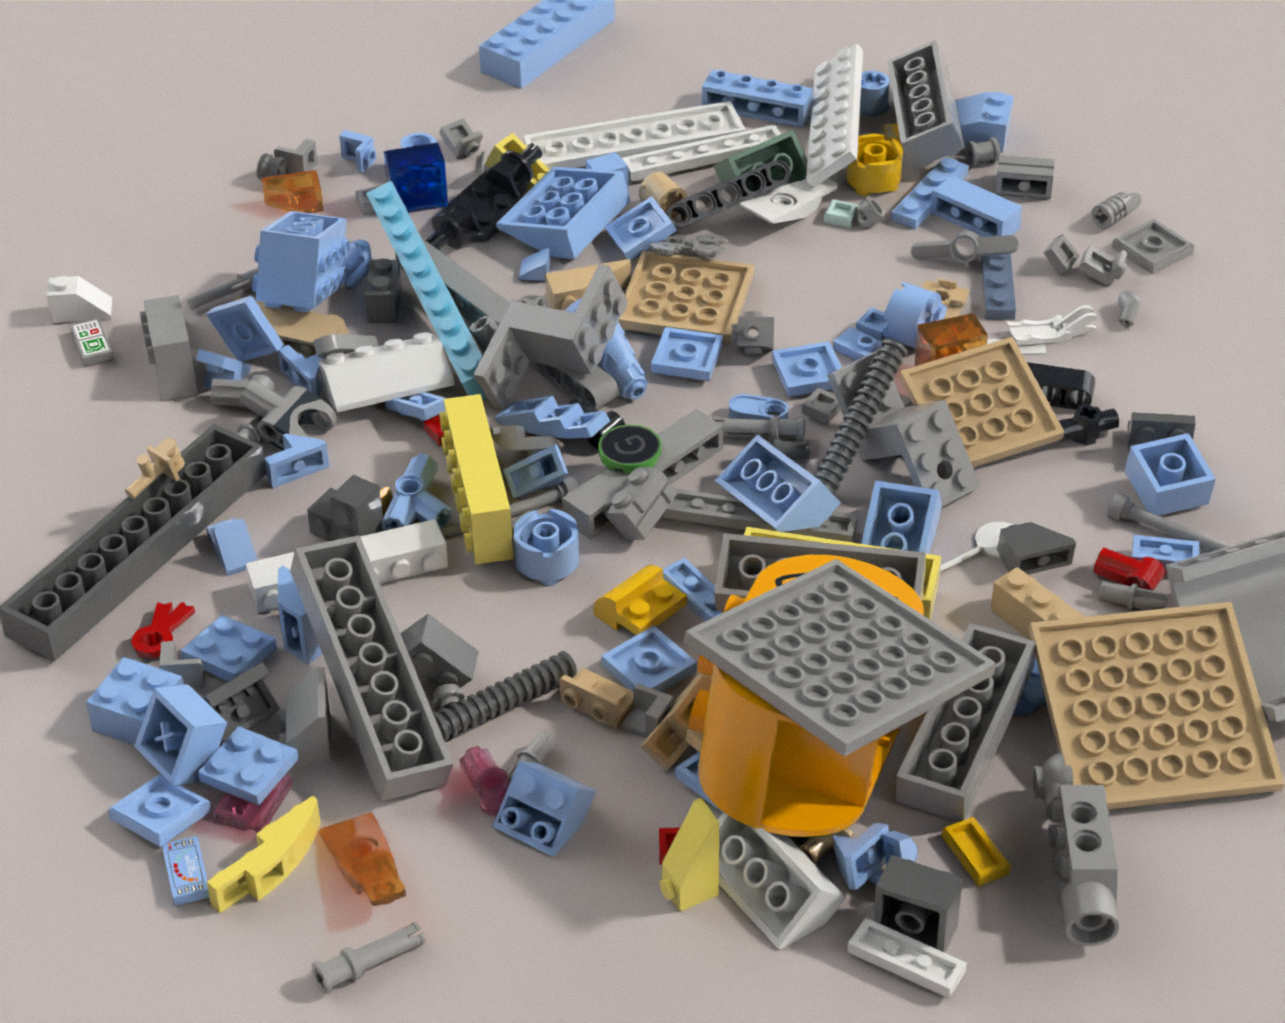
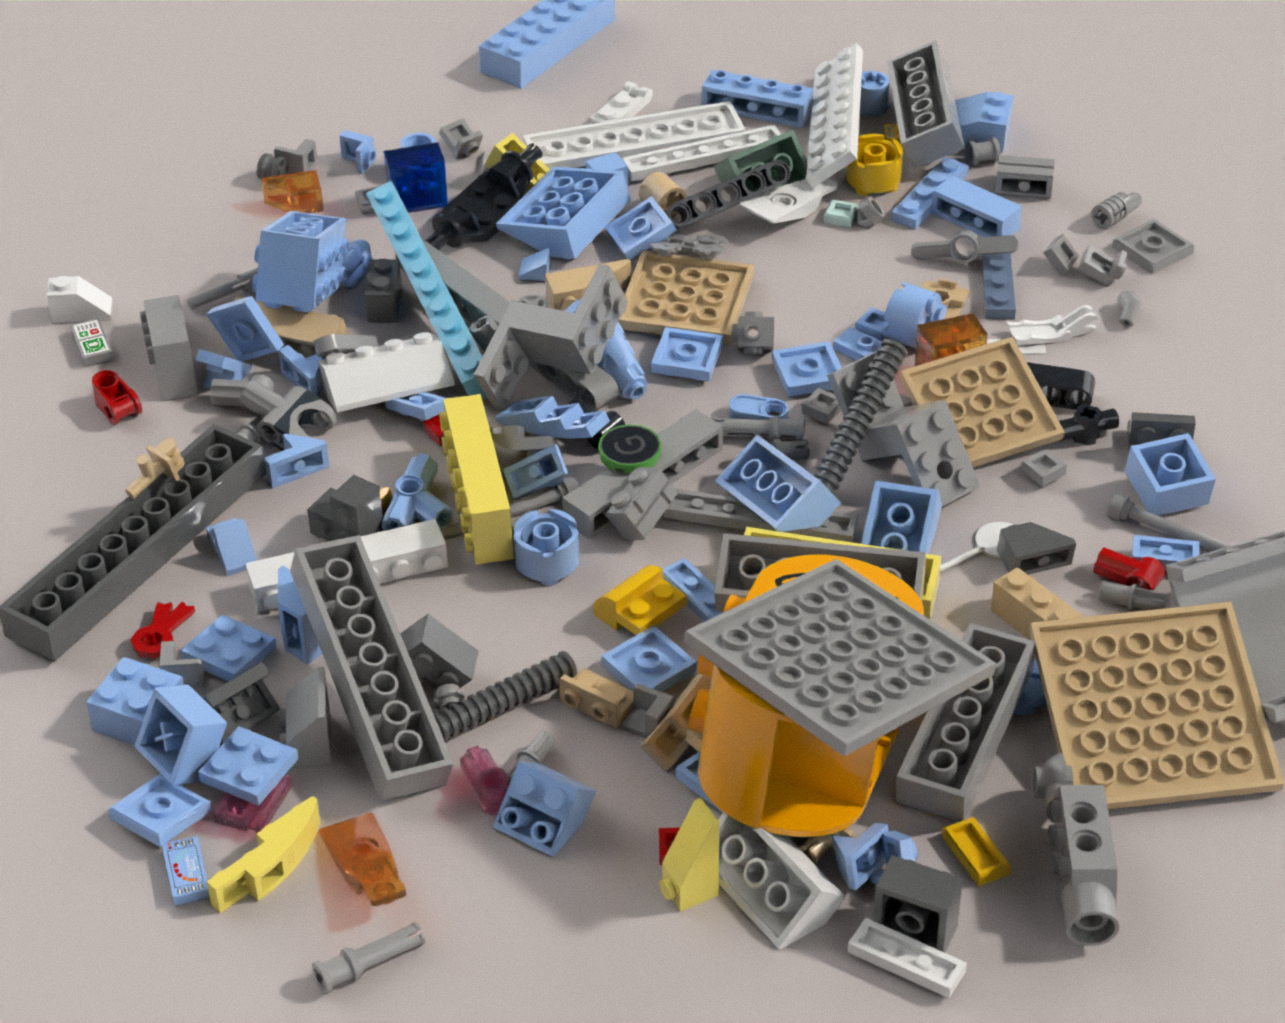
none -> red piece [92,370,142,425]
none -> white plate [590,81,653,124]
none -> light grey plate [1021,449,1067,487]

